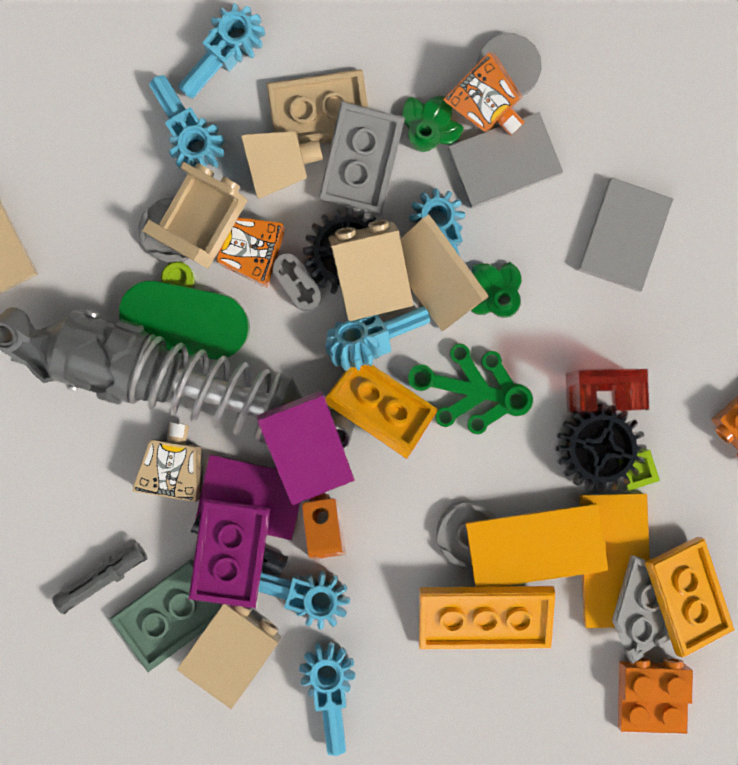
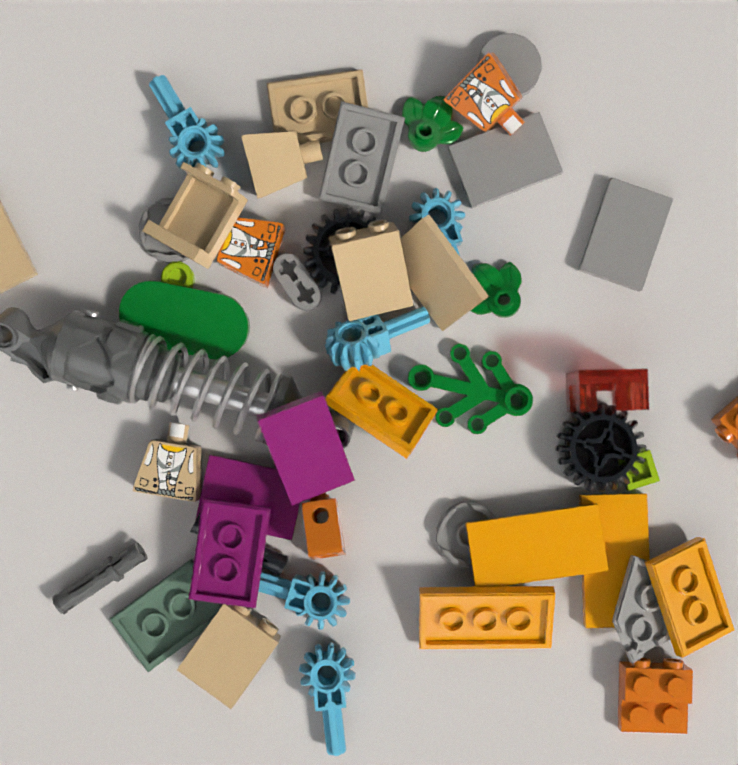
medium azure gear [179,3,265,99] -> none

